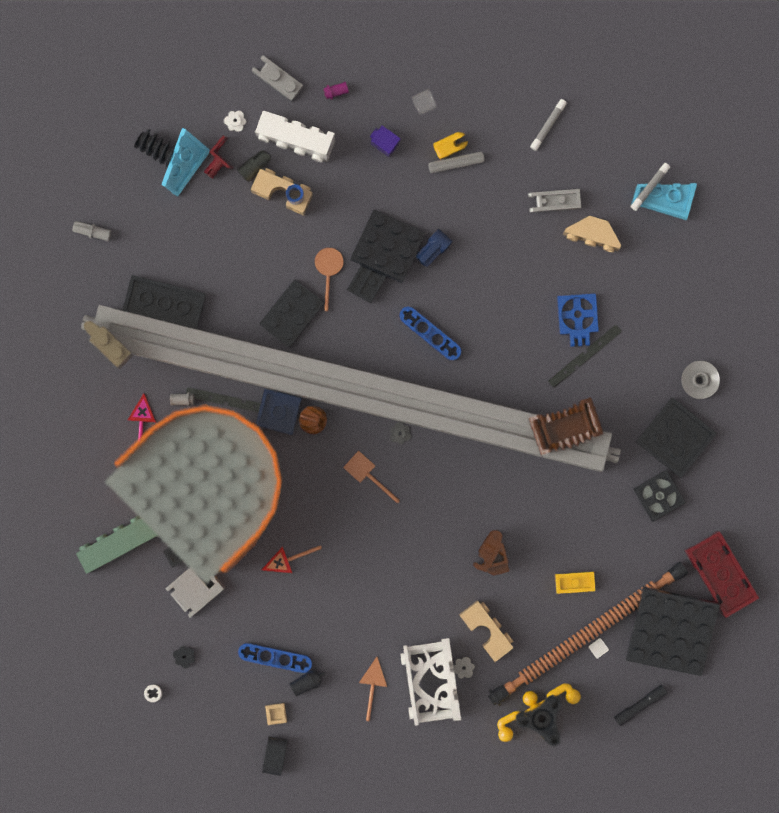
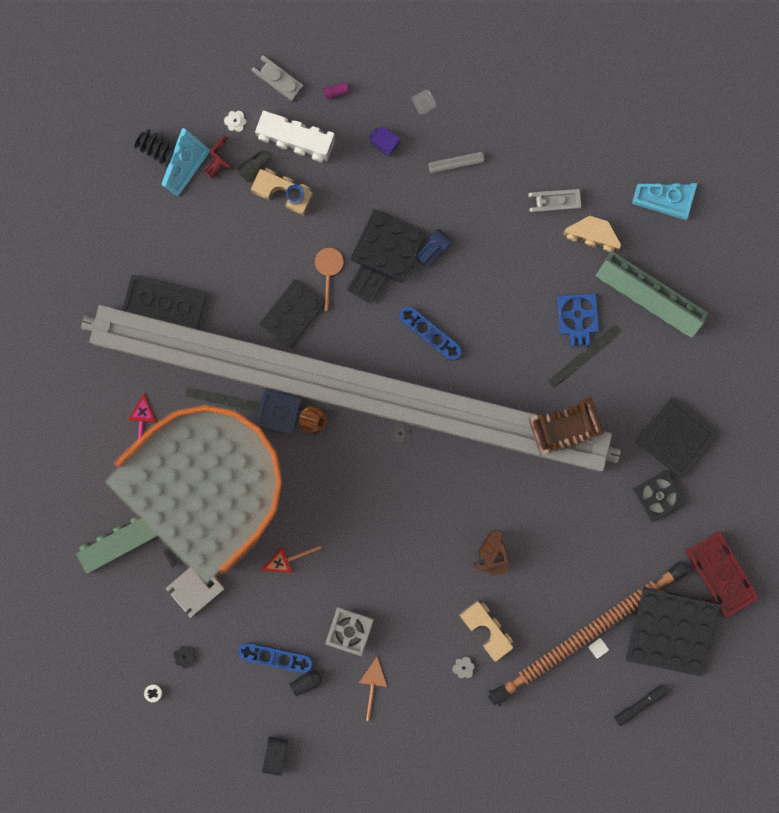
light grey axle [73,221,112,242] -> none
dark tan hinge [83,321,134,369] -> none
light grey pin [170,392,195,407] -> none
tan tile [265,703,287,725] -> none
nougat piece [343,451,400,503] -> none
white fence [400,638,461,726] -> none
yellow piece [433,132,468,160] -> none
wheel [497,683,581,747] -> none
light grey bar [530,99,567,151] -> none
yellow plate [555,572,595,594] -> none
light grey bar [631,163,670,211] -> none
light grey dish [681,361,720,399] -> none
none -> light grey piece [325,607,374,656]
none -> sand green brick [595,251,708,338]

